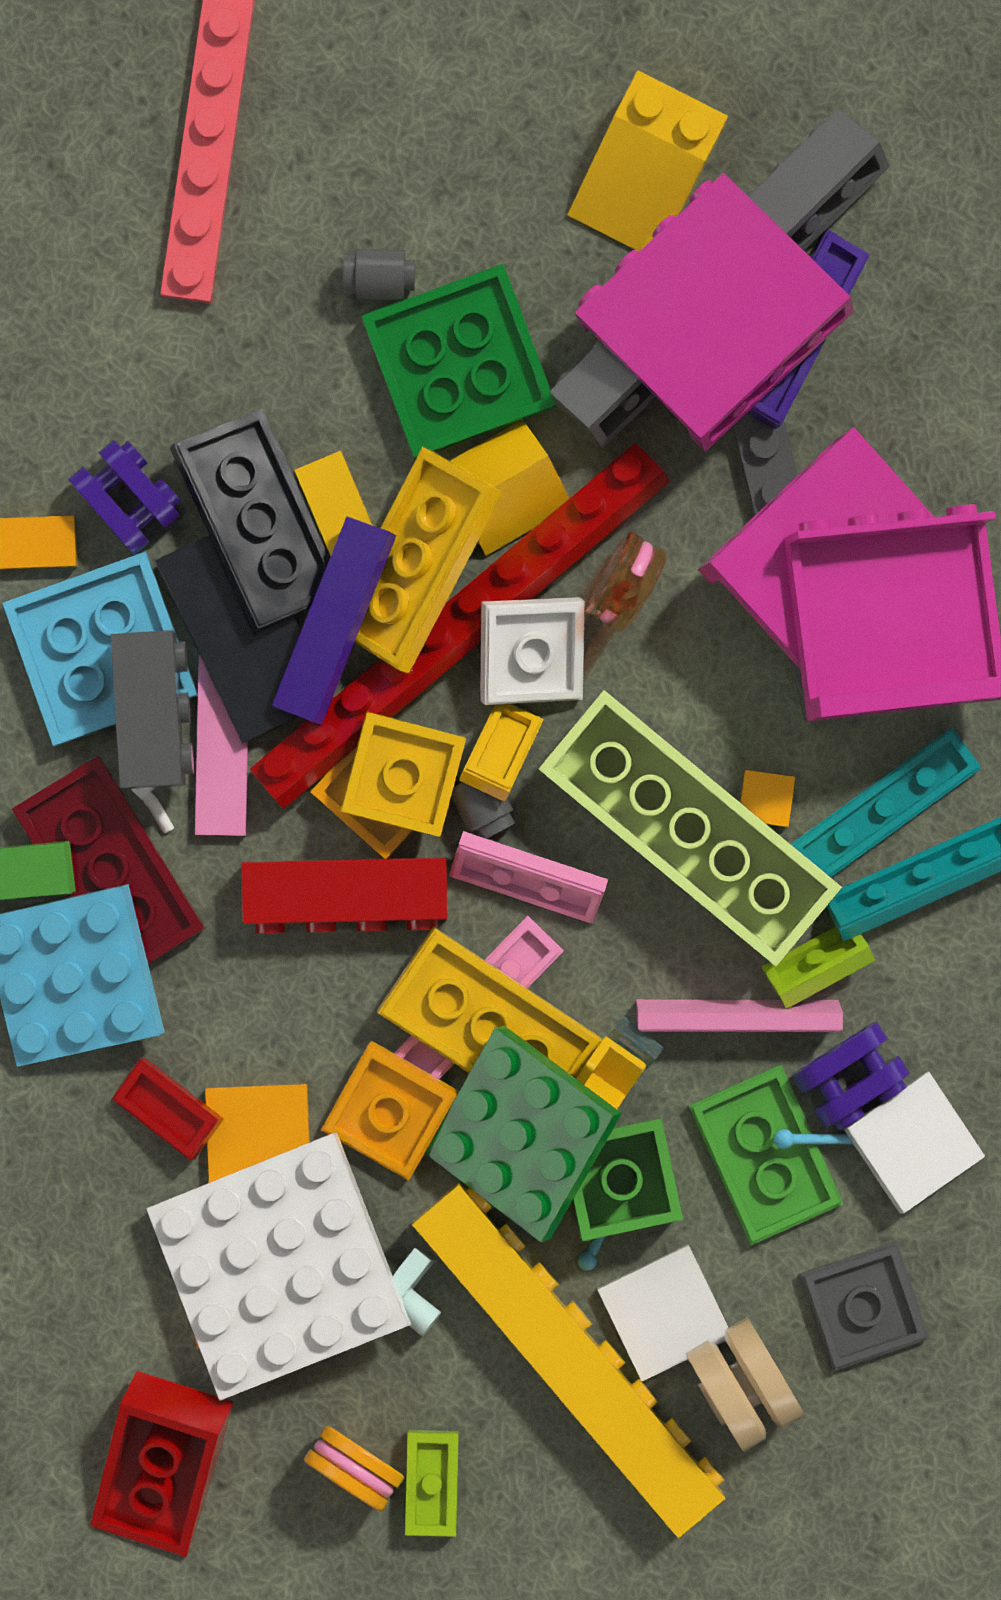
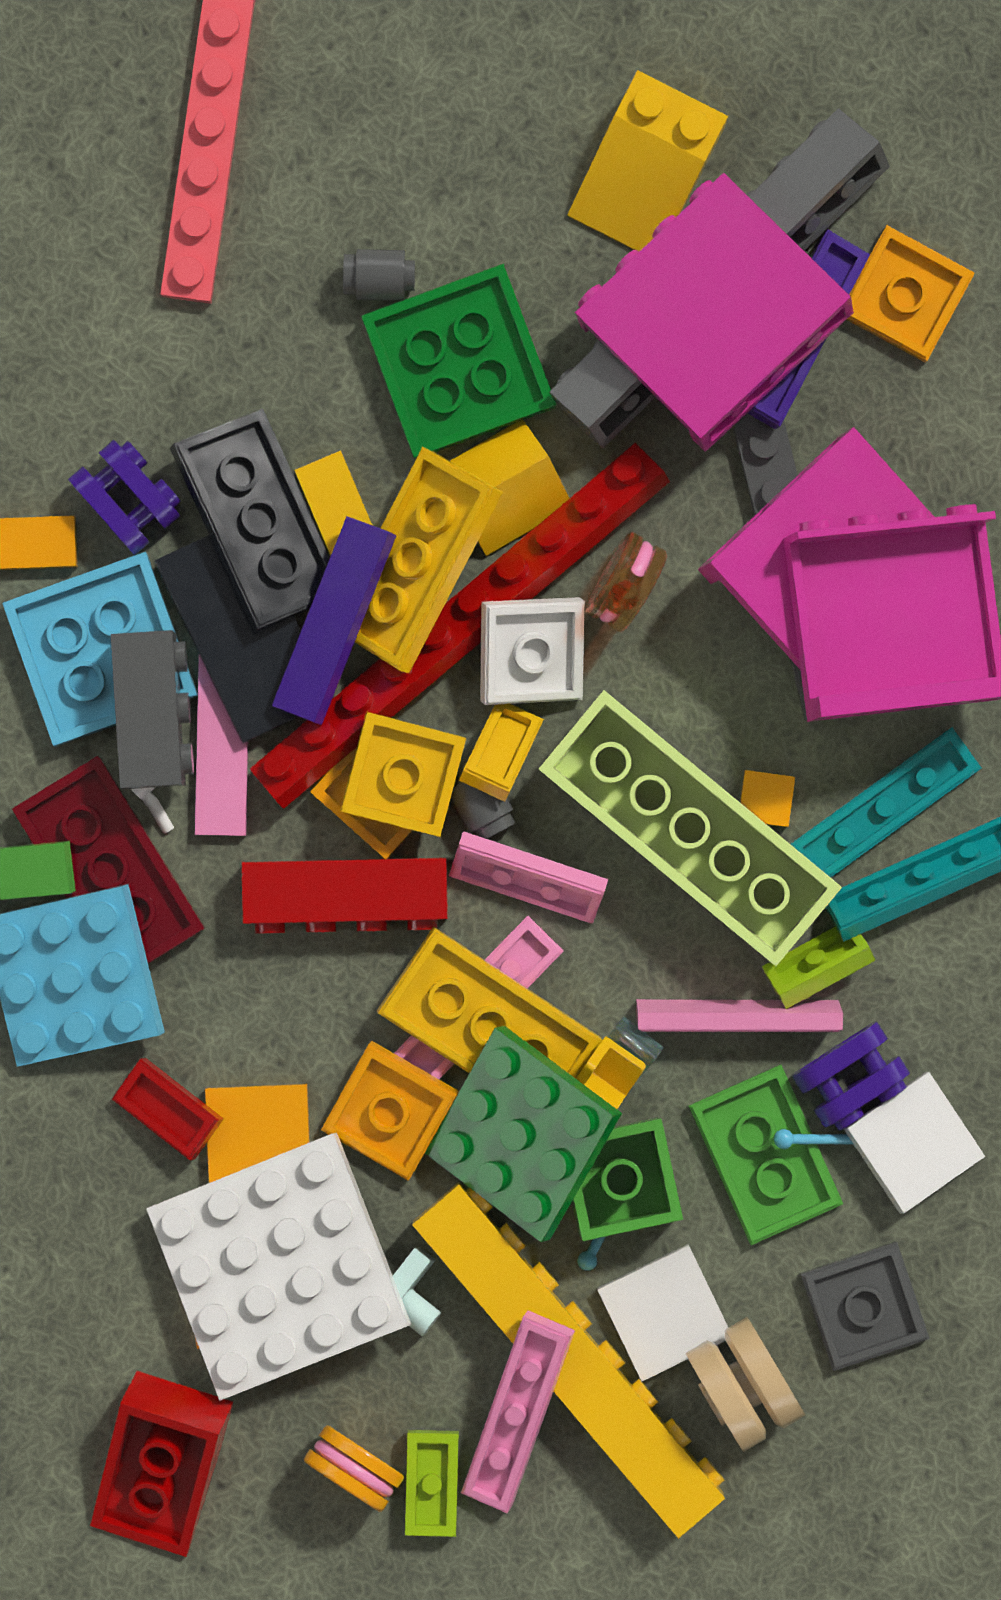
none -> bright pink tile [461,1310,575,1513]
none -> light orange tile [846,225,975,363]

